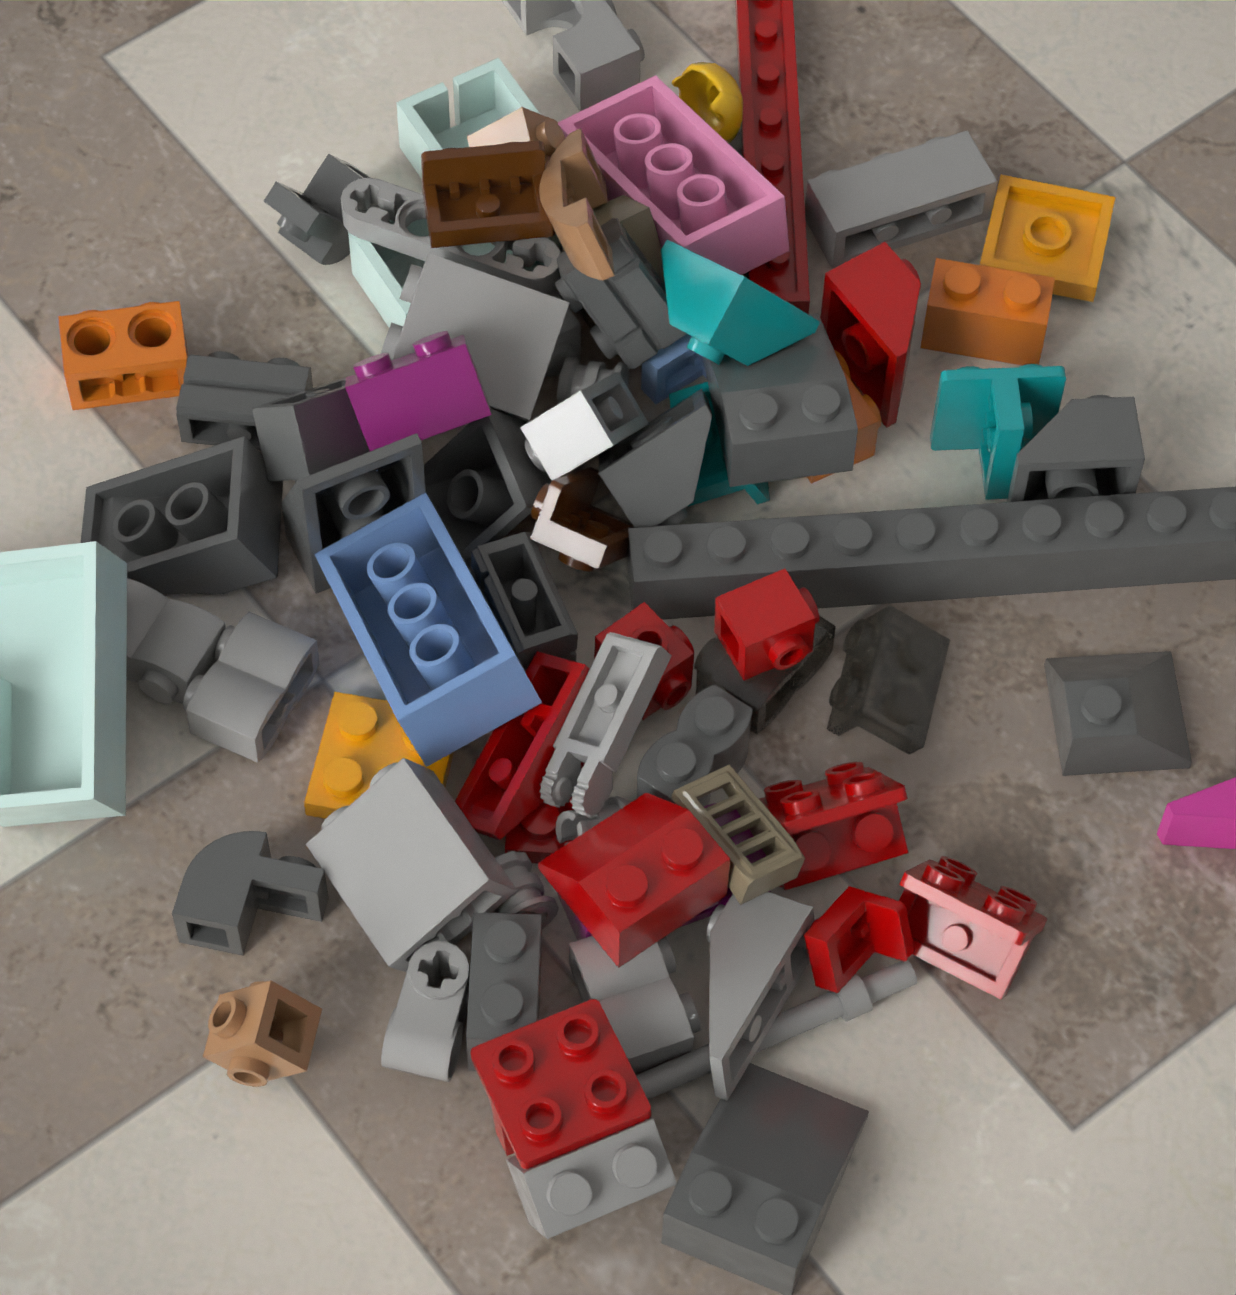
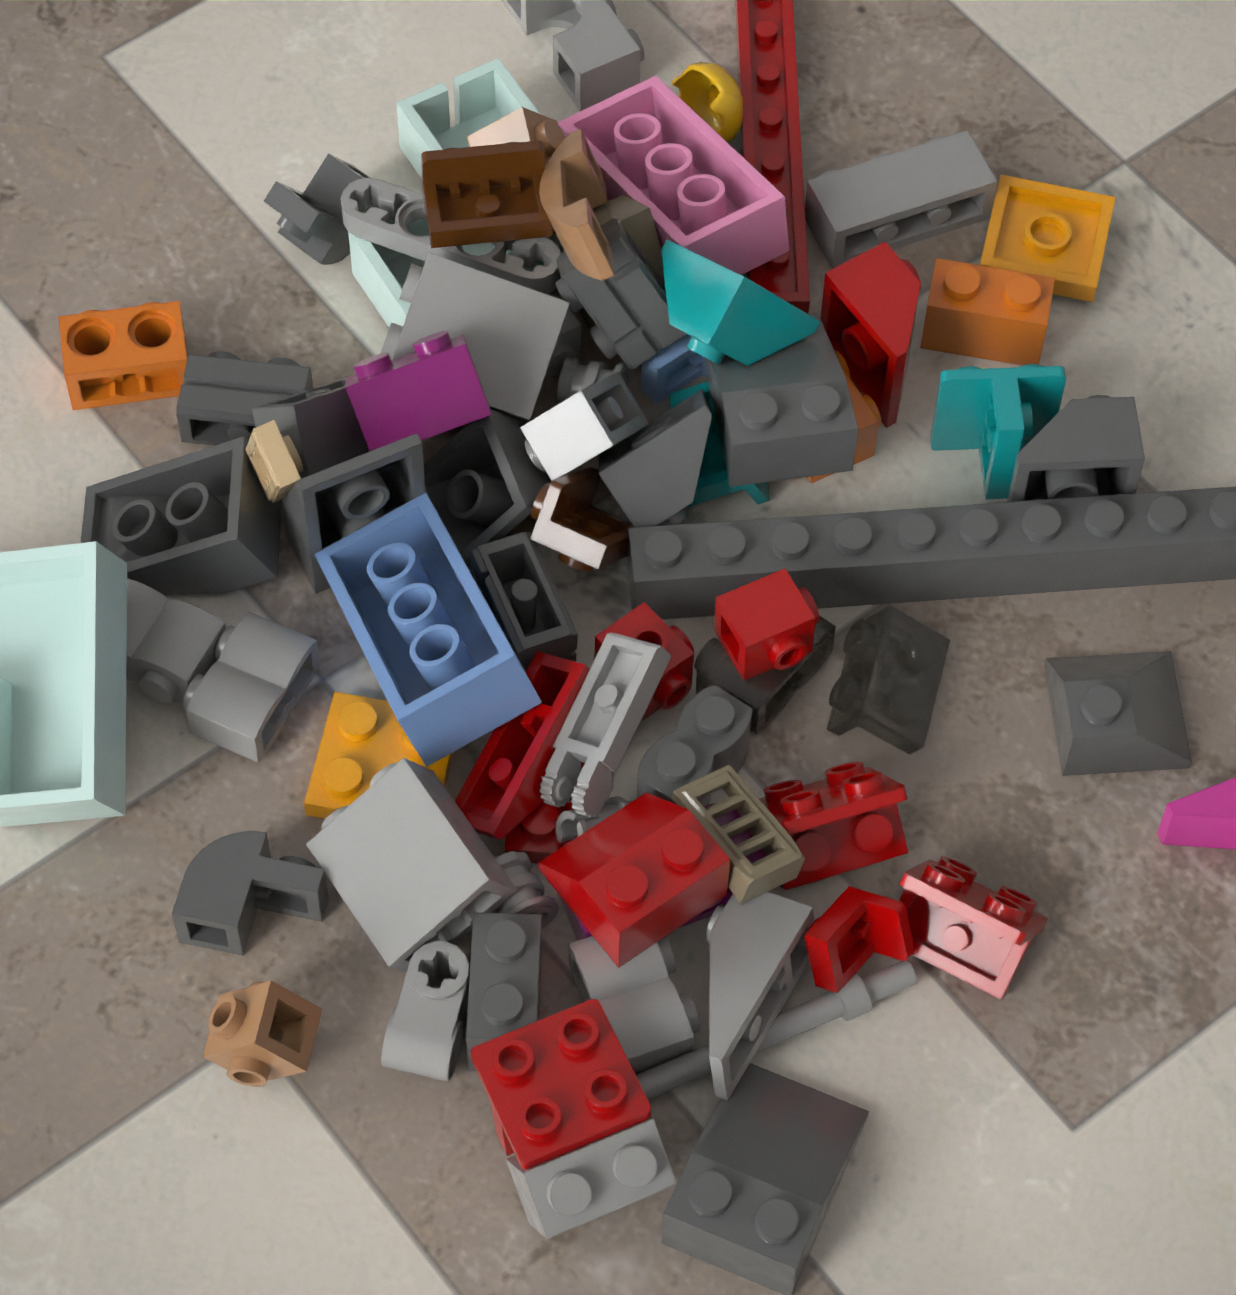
none -> tan plate [245,420,303,503]

